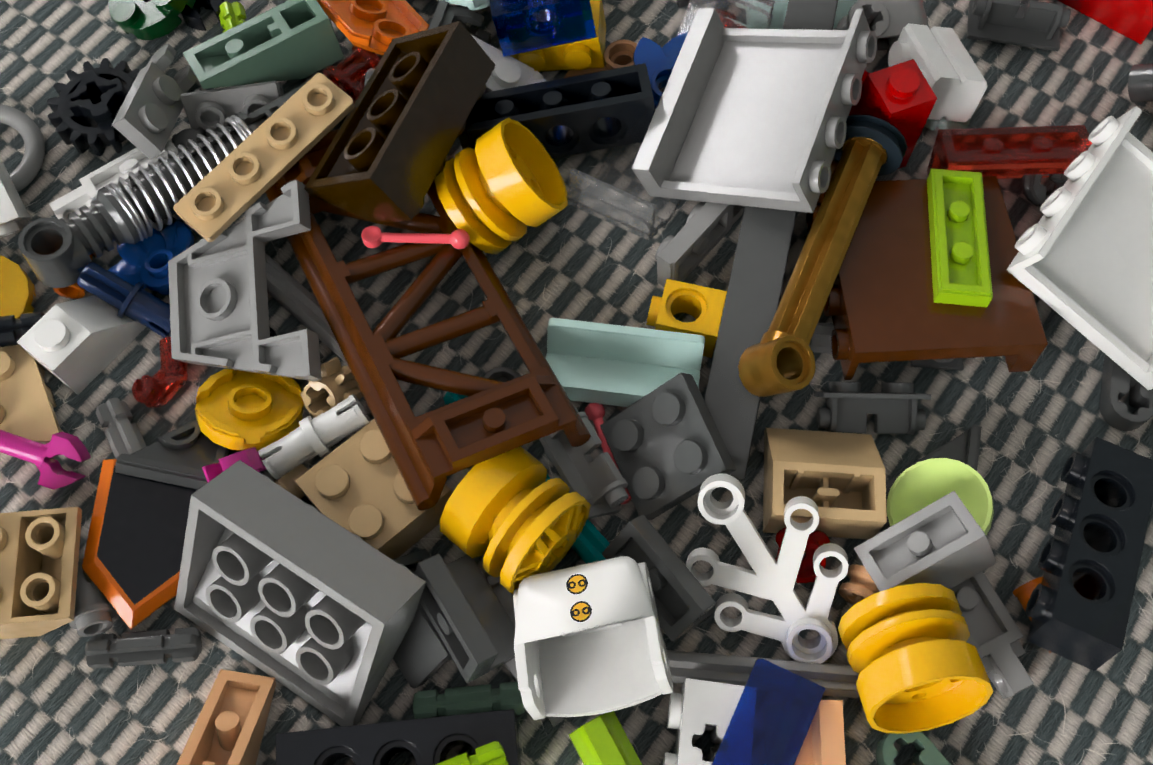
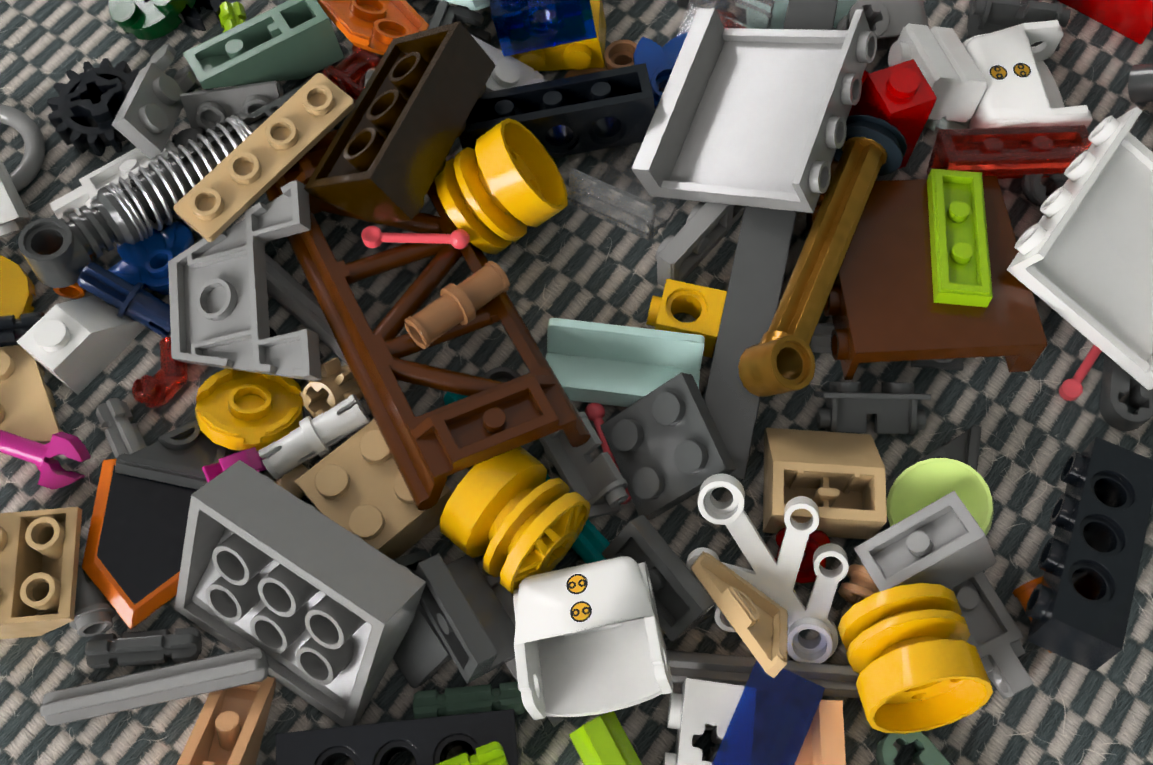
none -> light grey axle [40,647,269,726]
none -> medium nougat pin [404,261,510,349]
none -> tan tile [691,551,788,678]
none -> white piece [962,20,1093,152]
none -> coral hinge [1058,345,1102,401]

